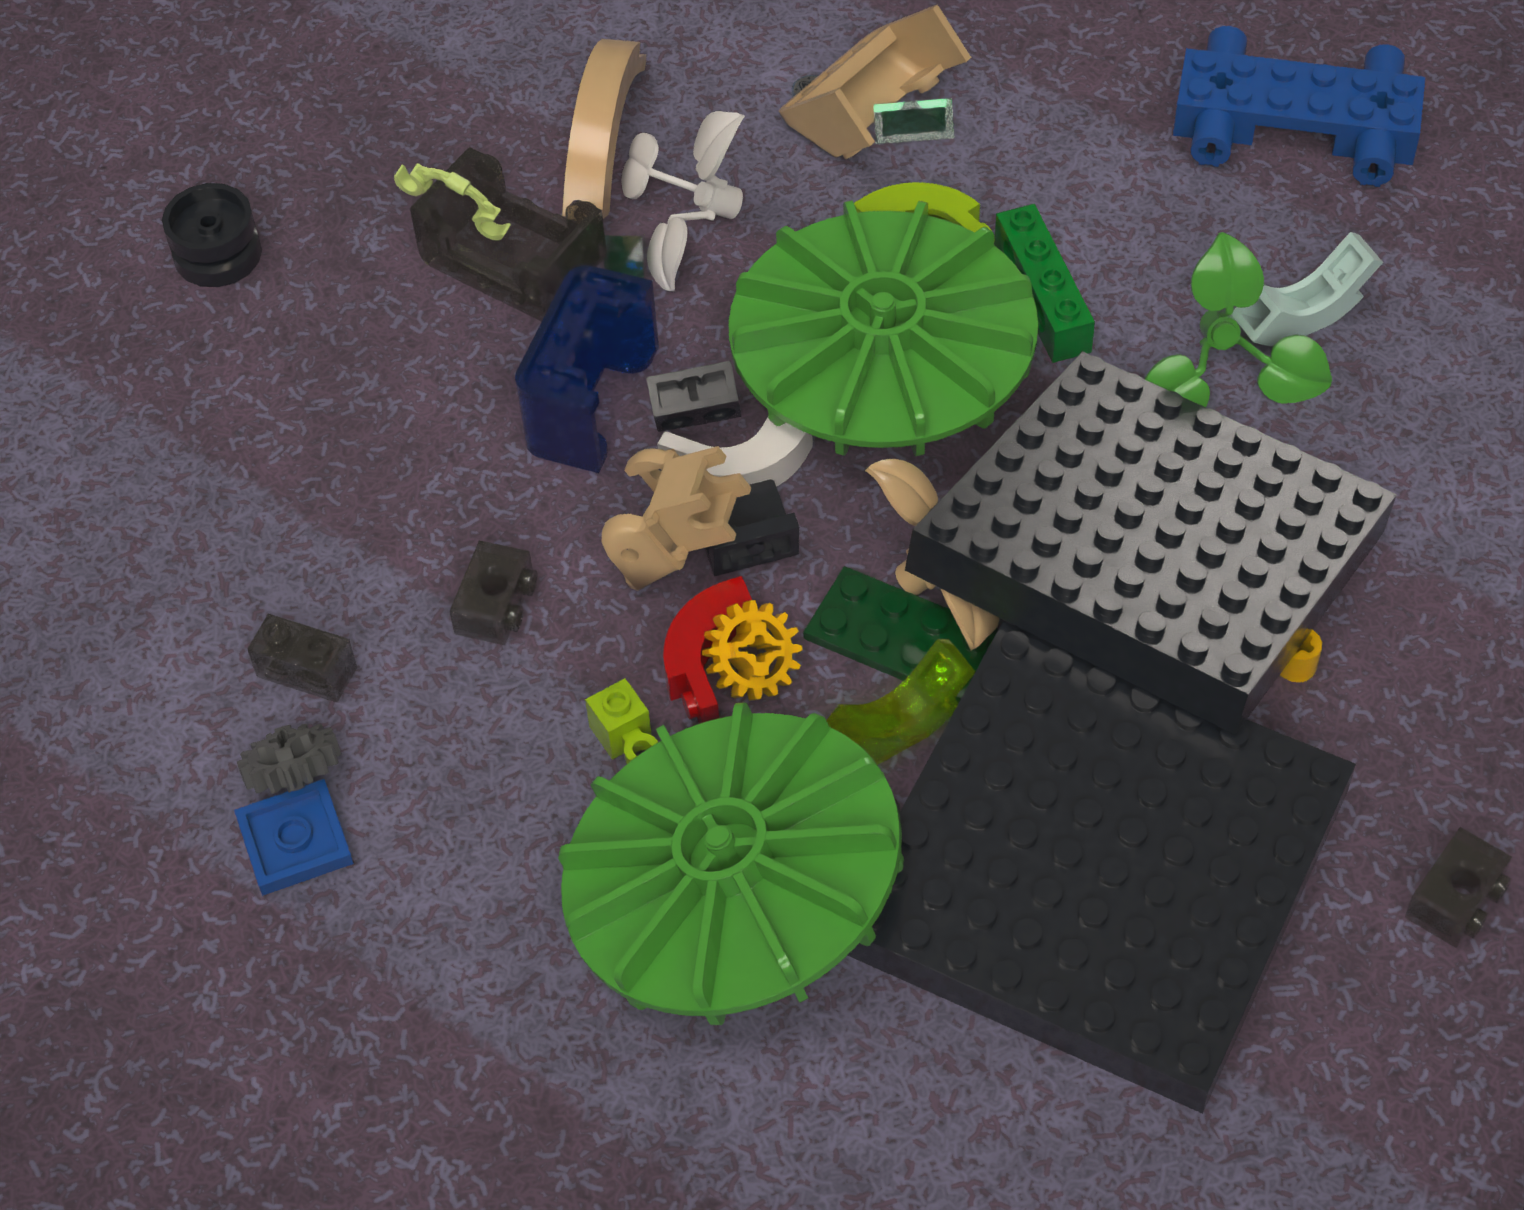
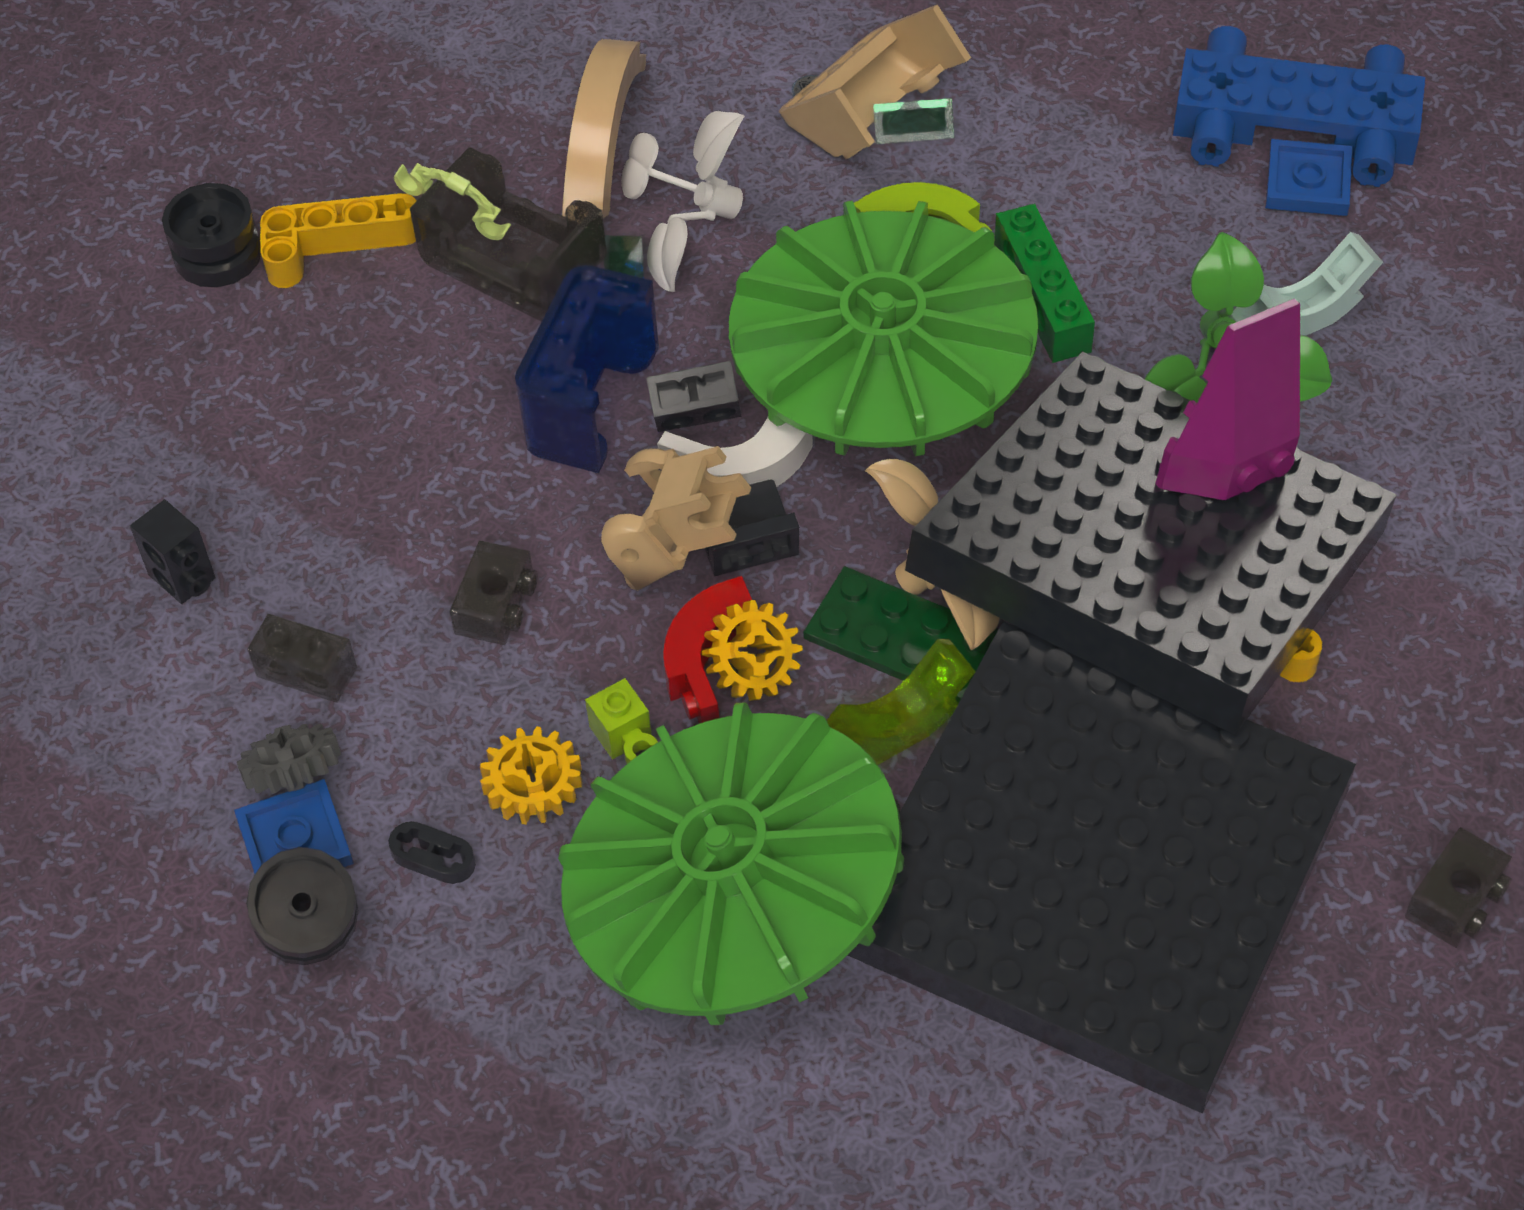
none -> black brick [130,499,216,604]
none -> black wheel [246,847,359,965]
none -> yellow beam [260,193,423,288]
none -> black beam [388,821,476,884]
none -> yellow gear [480,726,582,825]
none -> magenta wedge [1155,299,1300,500]
none -> blue plate [1265,139,1352,216]

